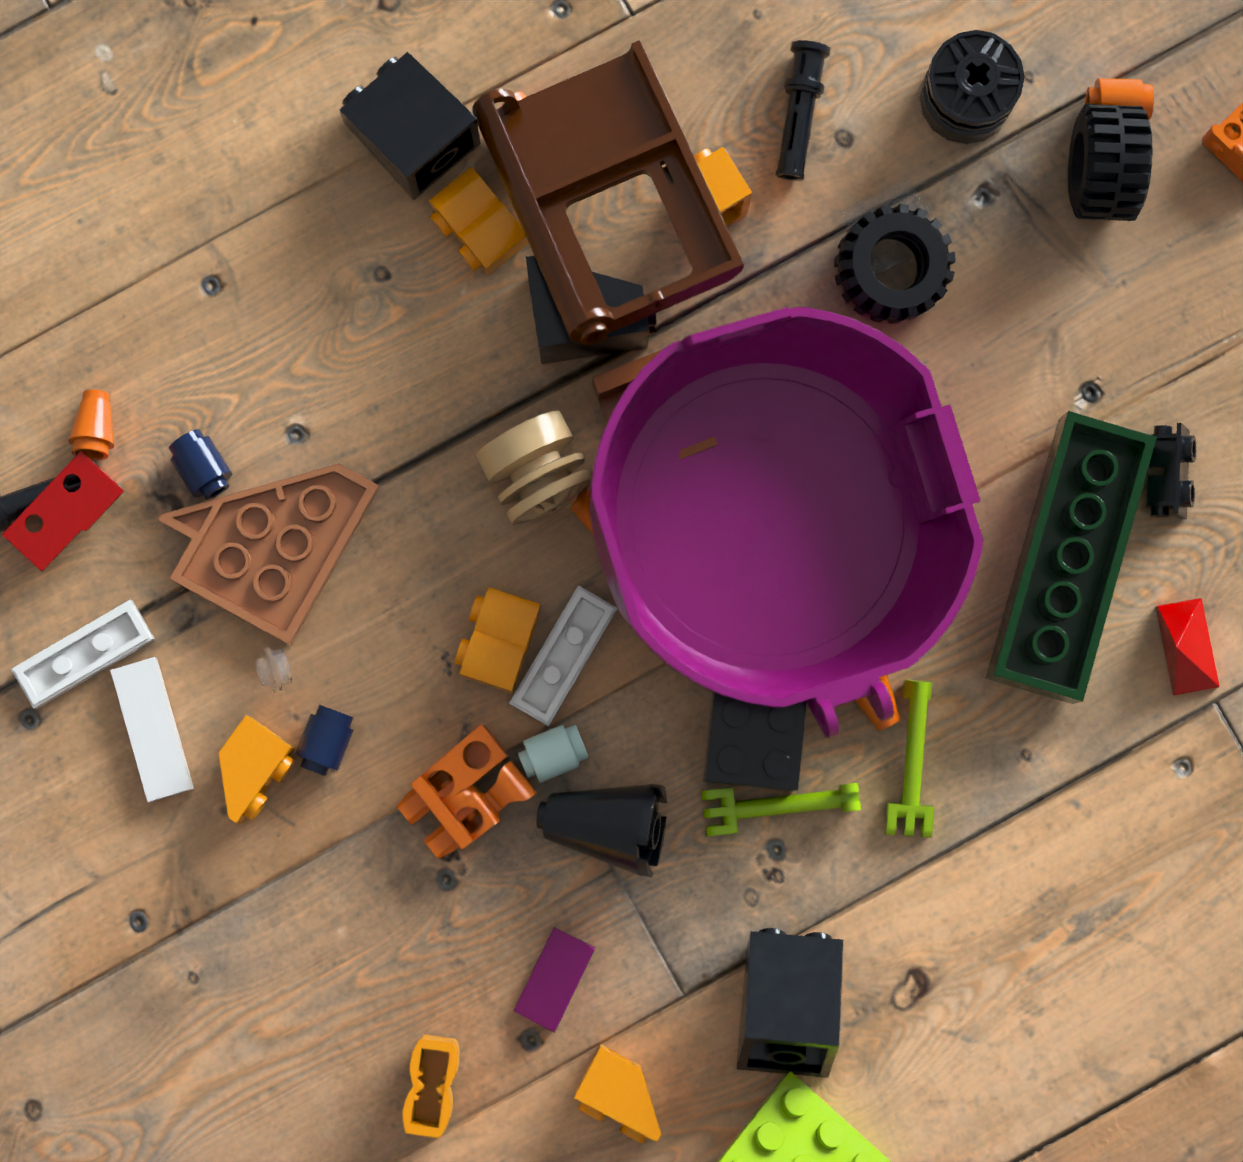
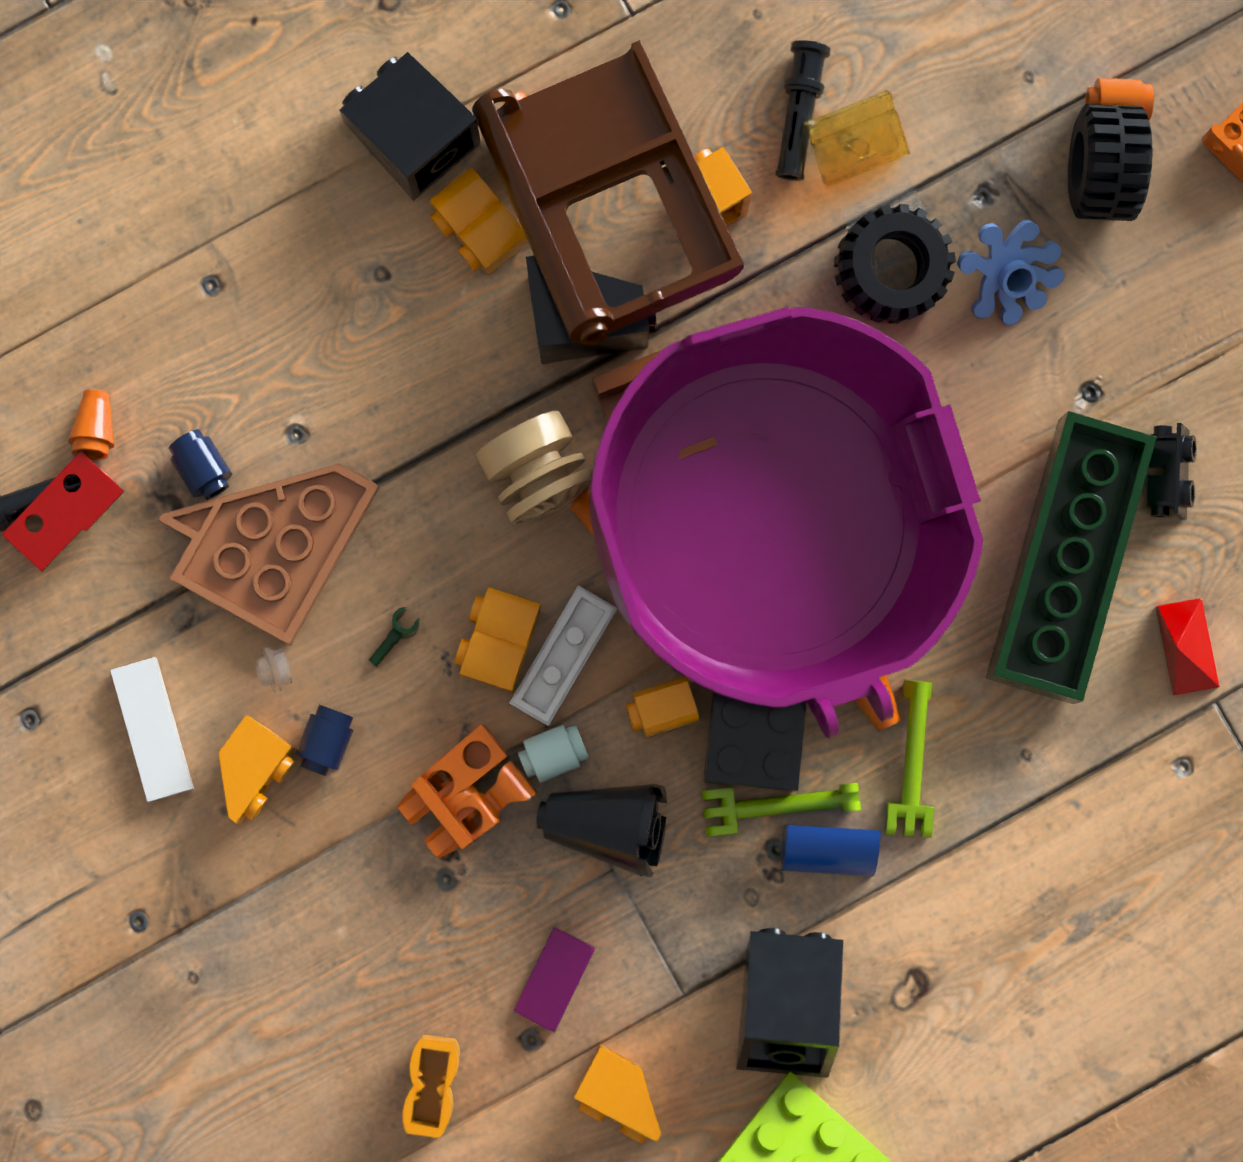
white tile [11,600,156,709] -> none
black wheel [919,30,1025,144] -> none
none -> dark green hand [369,607,420,666]
none -> light orange brick [625,676,699,738]
none -> blue brick [781,825,881,877]
none -> clear yellow plate [804,90,910,186]
none -> medium blue animal [957,219,1065,325]

